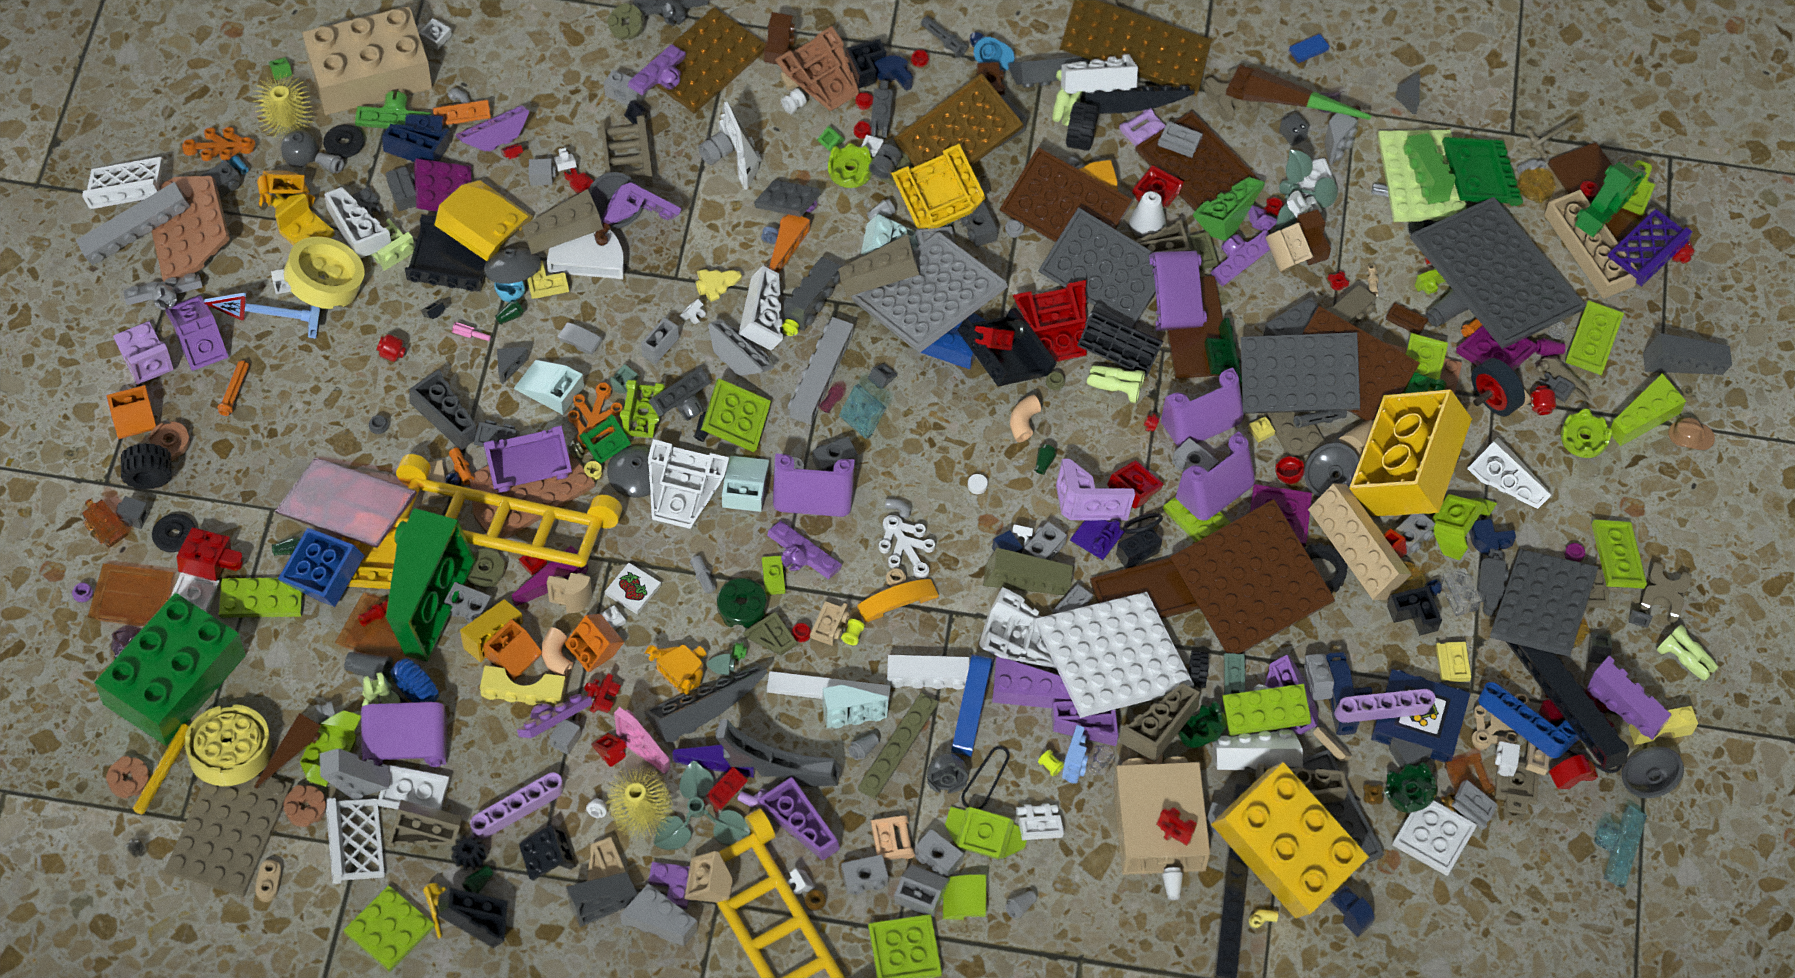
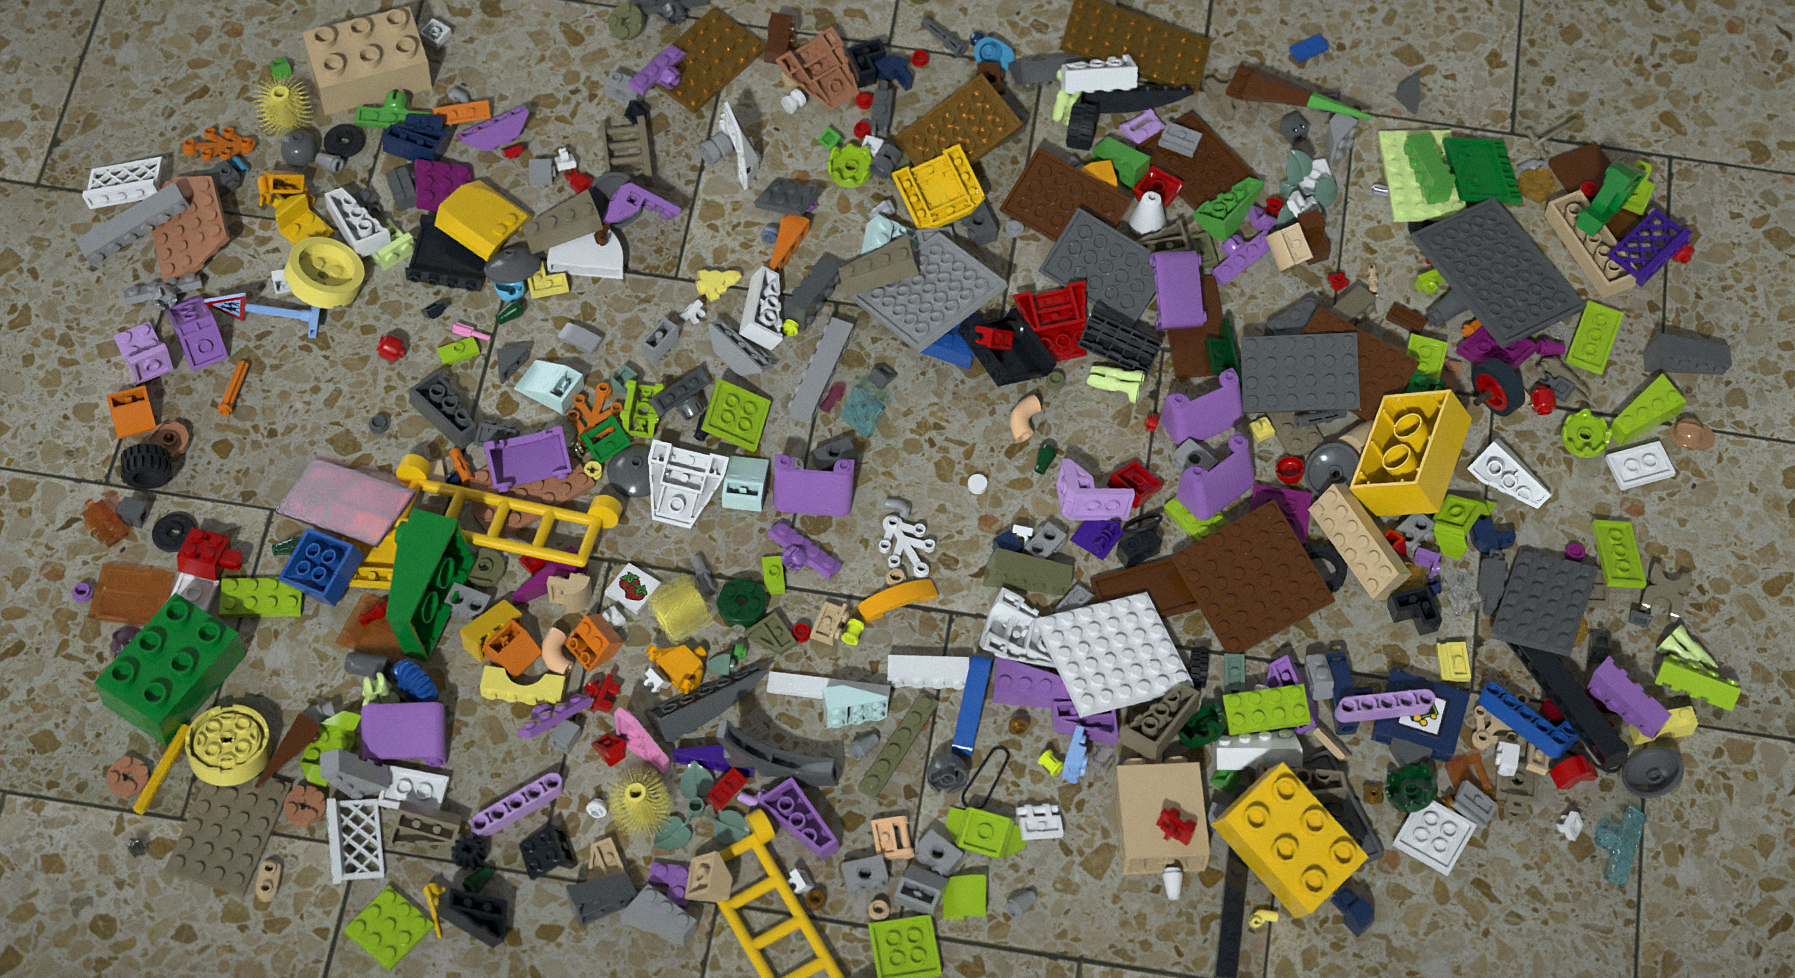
none -> lime plate [437,336,480,367]
none -> white tile [644,668,672,694]
none -> light yellow piece [646,573,714,646]
none -> tan plate [868,900,889,921]
none -> pearl gold plate [1008,716,1029,735]
none -> bright green wedge [1092,137,1151,191]
none -> bright green slope [1210,770,1241,794]
none -> medium lavender bracket [1413,547,1442,579]
none -> white tile [1556,811,1584,841]
none -> white plate [1605,441,1676,491]
none -> lime wedge [1654,654,1742,711]

